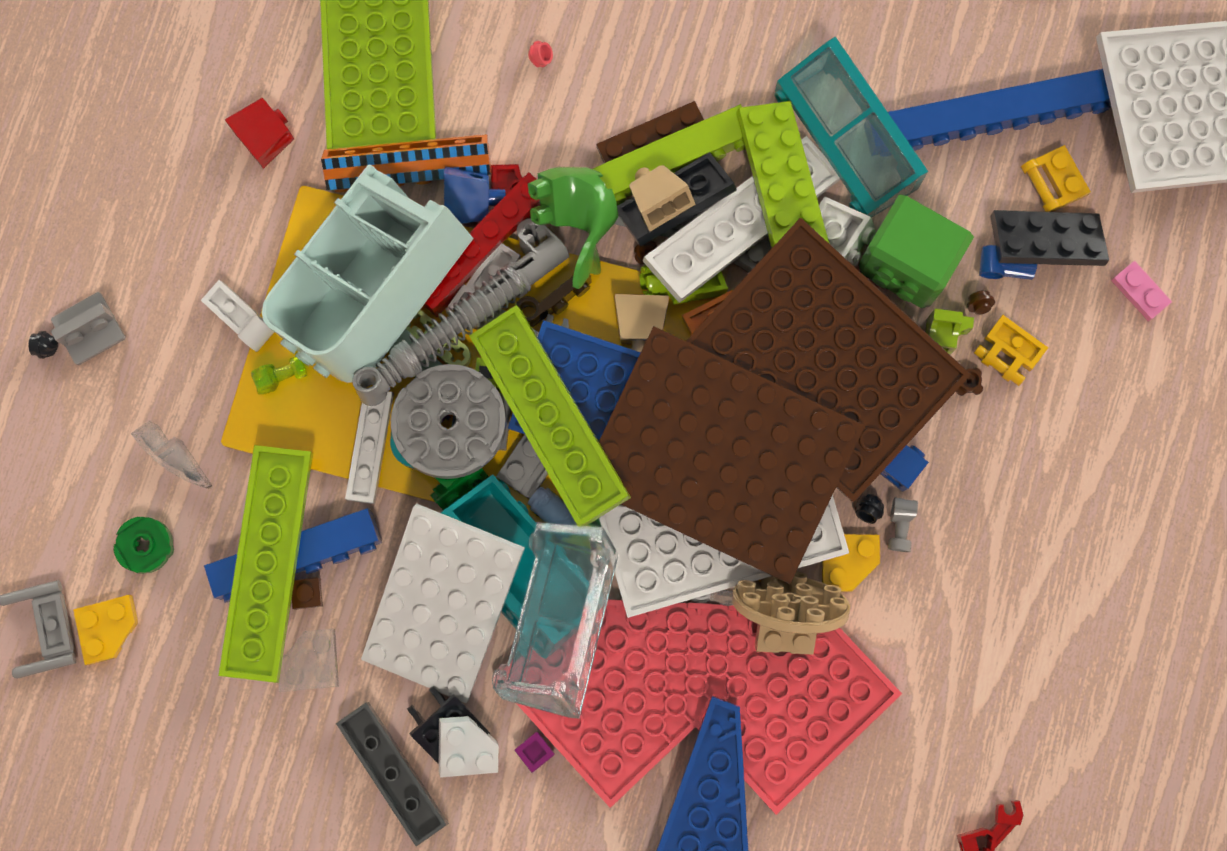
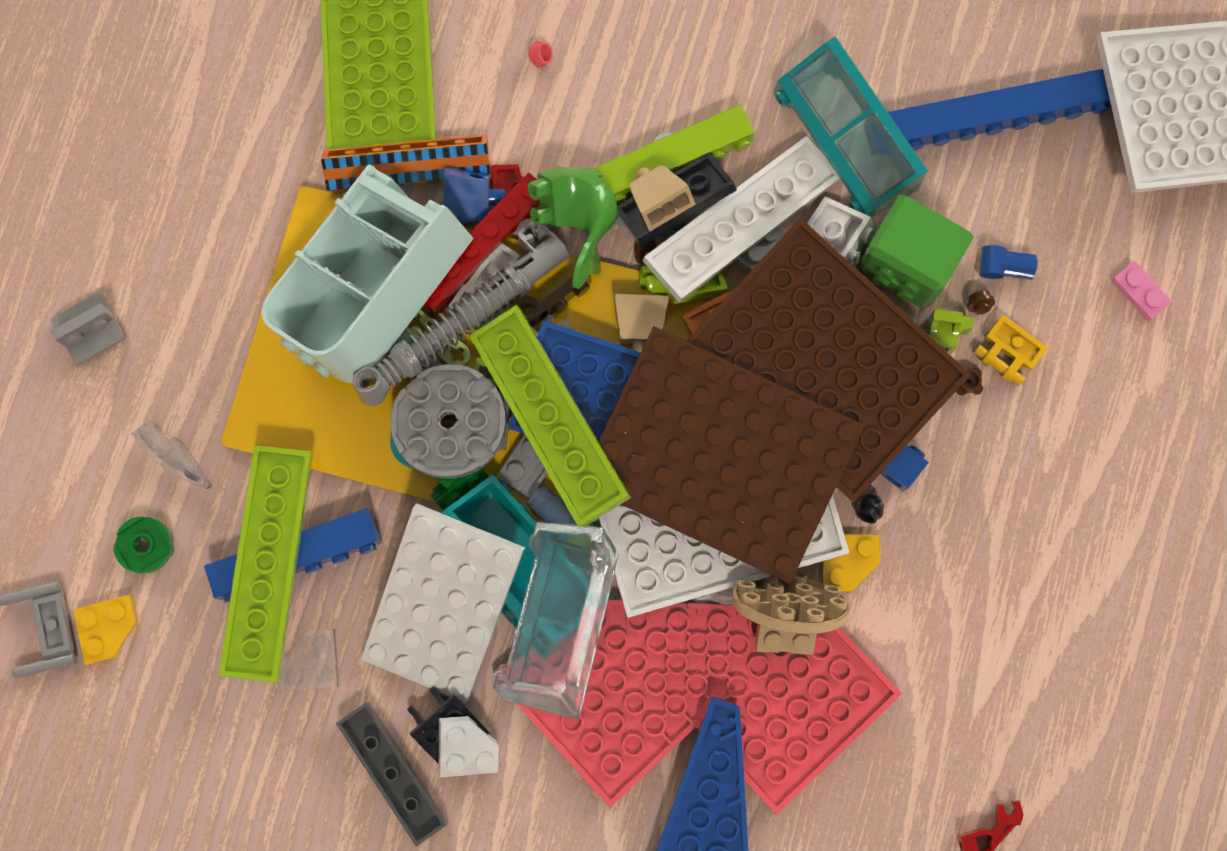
black plate [28,331,58,359] -> none
white plate [201,280,274,352] -> none
red torso [224,97,294,169] -> none
clear neon green leg [251,357,308,395] -> none
reddish brown plate [292,578,323,610] -> none
white plate [345,391,394,504] -> none
magenta plate [514,731,555,773] -> none
reddish brown plate [596,101,704,163] -> none
lime plate [736,101,829,248] -> none
light grey leg [888,497,918,552] -> none
black plate [990,210,1109,266] -> none
yellow plate [1021,145,1091,212] -> none

